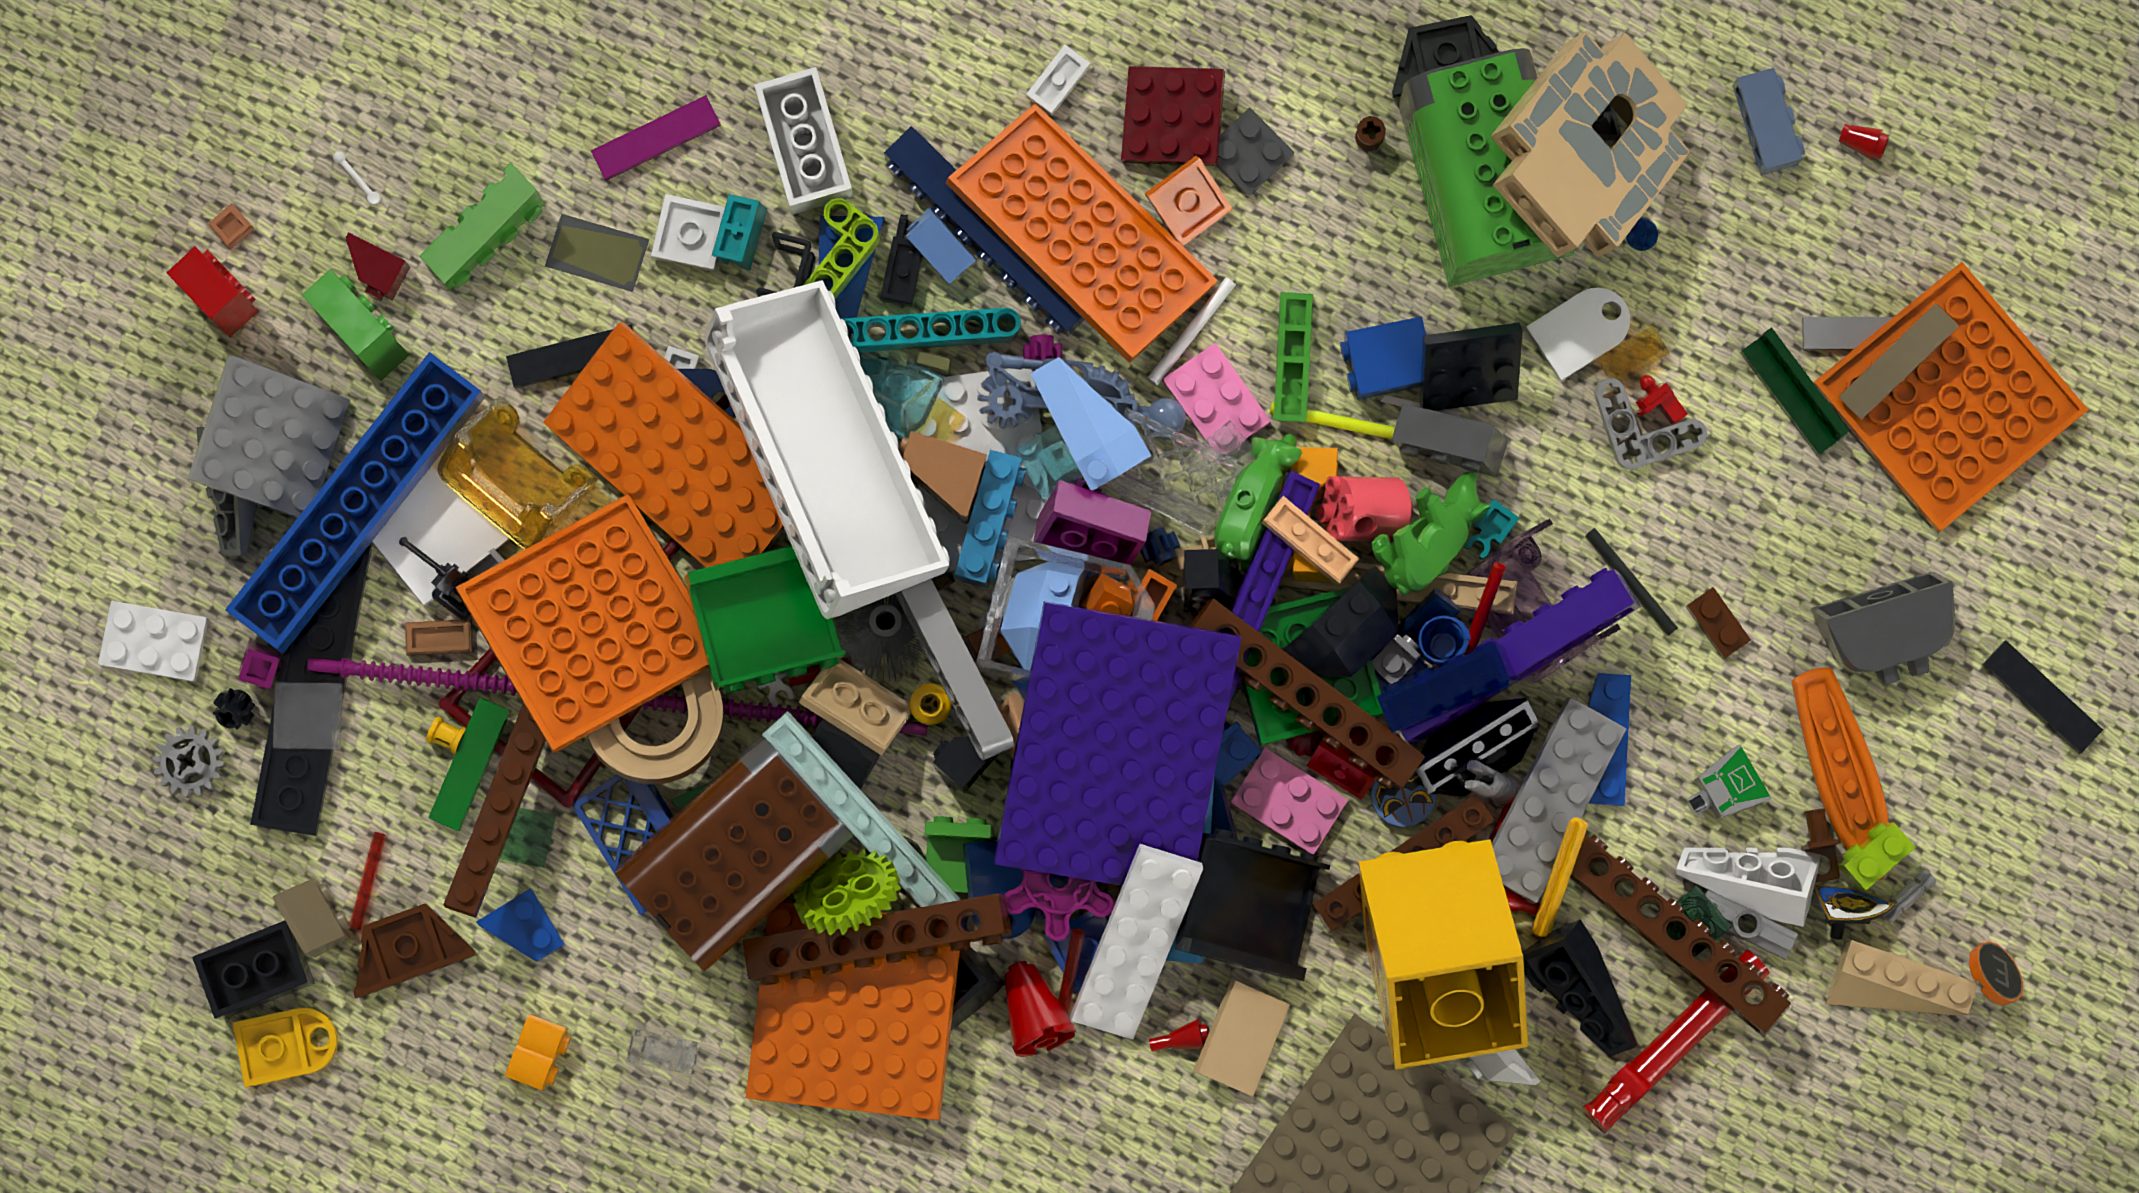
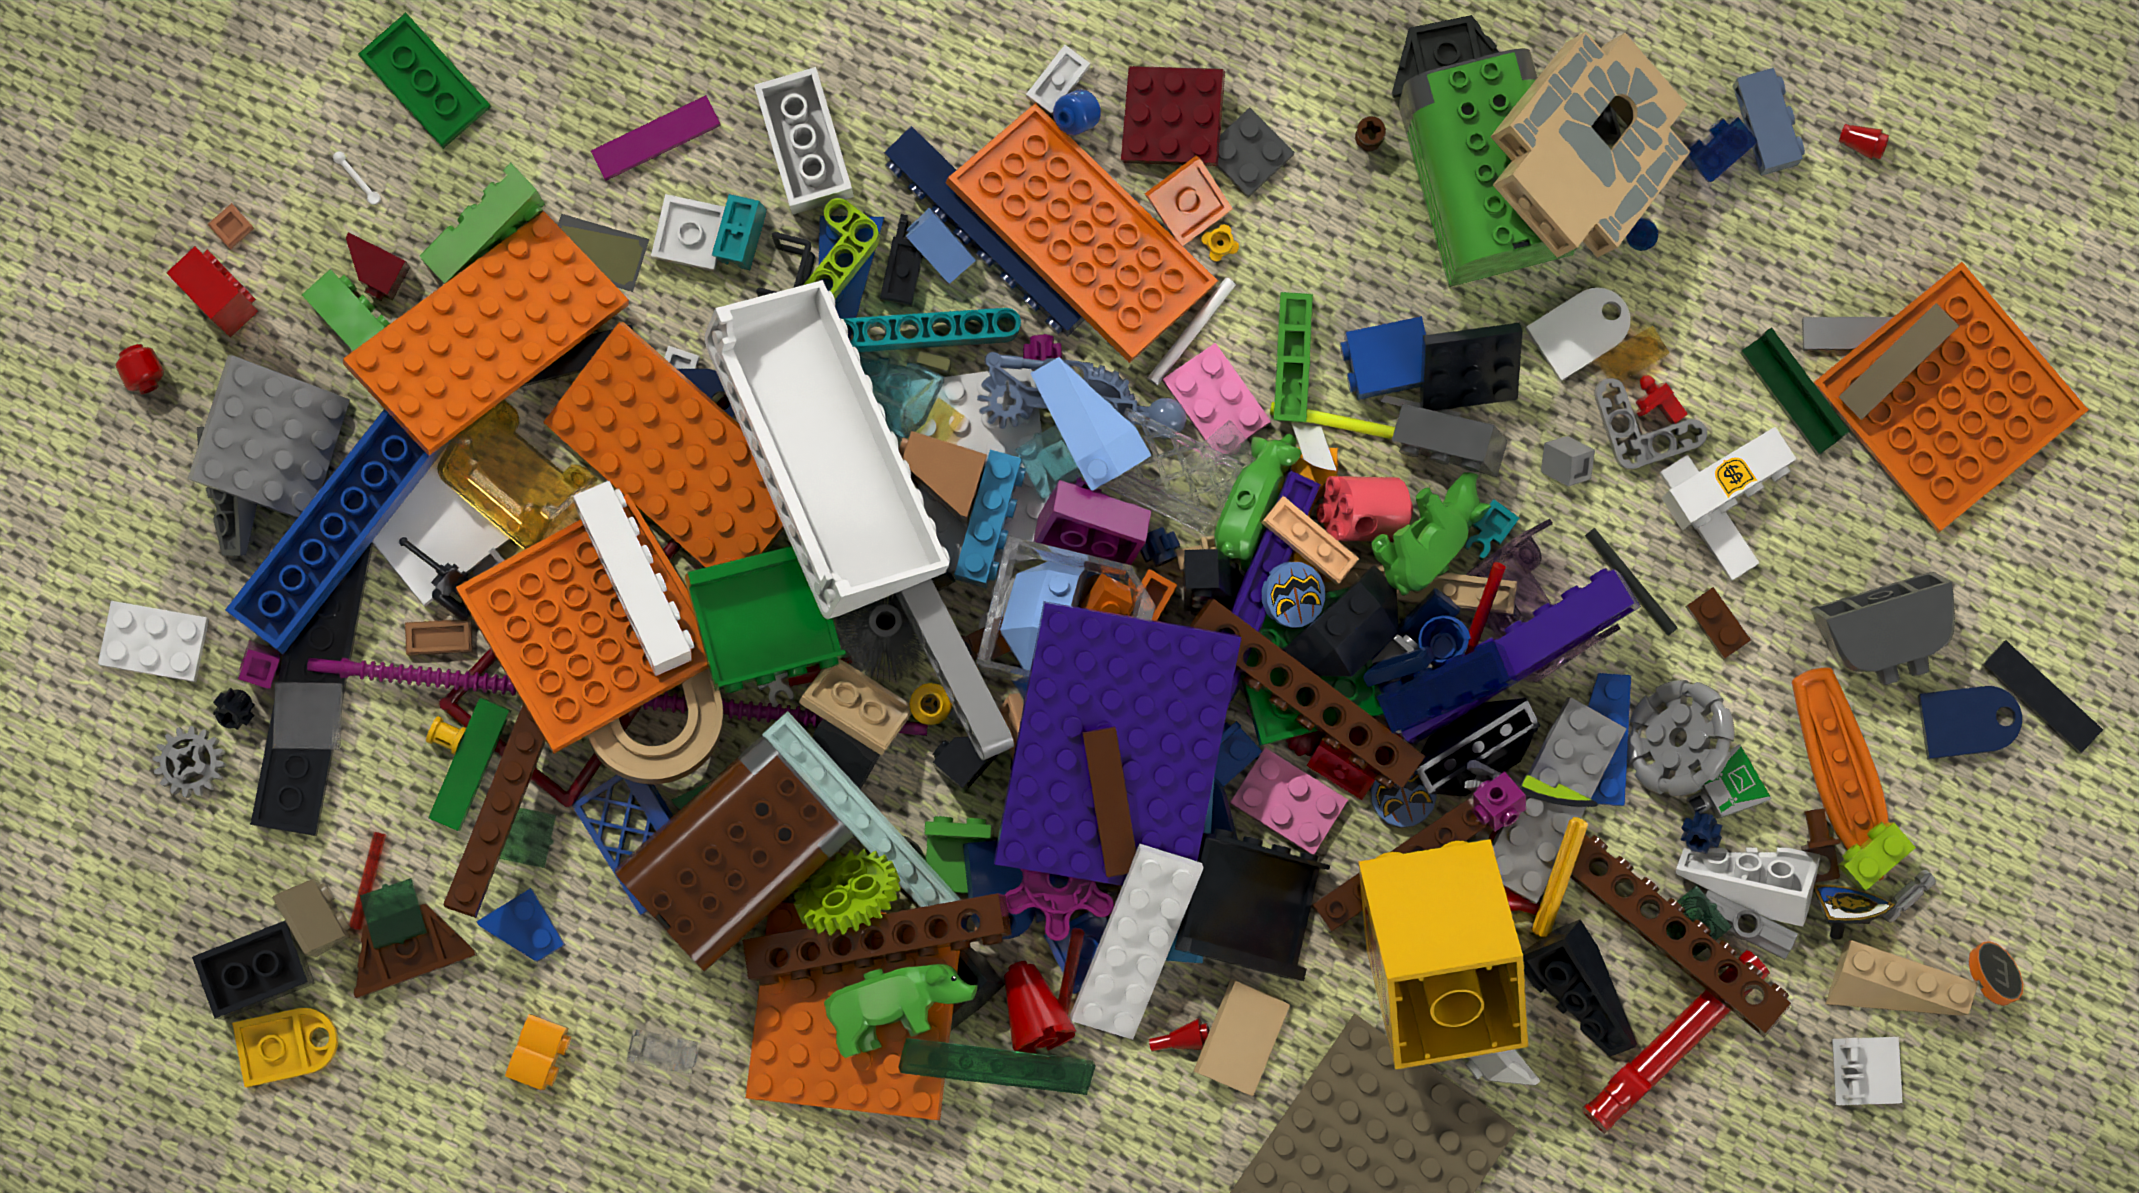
none -> red head [115,344,164,394]
none -> orange plate [343,211,629,456]
none -> green tile [358,12,491,149]
none -> clear green piece [360,878,427,950]
none -> white brick [573,481,695,676]
none -> bright green animal [824,964,977,1058]
none -> clear green tile [898,1038,1096,1095]
none -> blue head [1053,89,1101,135]
none -> reddish brown piece [1082,726,1136,878]
none -> yellow plate [1202,224,1239,262]
none -> medium blue tile [1262,562,1325,627]
none -> white sticker [1291,421,1337,471]
none -> dark blue tile [1363,646,1435,687]
none -> magenta brick [1473,772,1526,832]
none -> sticker [1520,775,1598,807]
none -> light grey panel [1541,436,1595,487]
none -> light grey plate [1627,680,1735,796]
none -> white tile [1659,455,1759,582]
none -> white brick [1661,427,1796,531]
none -> dark blue gear [1681,812,1723,854]
none -> clear blue bracket [1682,117,1757,182]
none -> white hinge [1832,1037,1902,1105]
none -> dark blue tile [1918,686,2022,760]

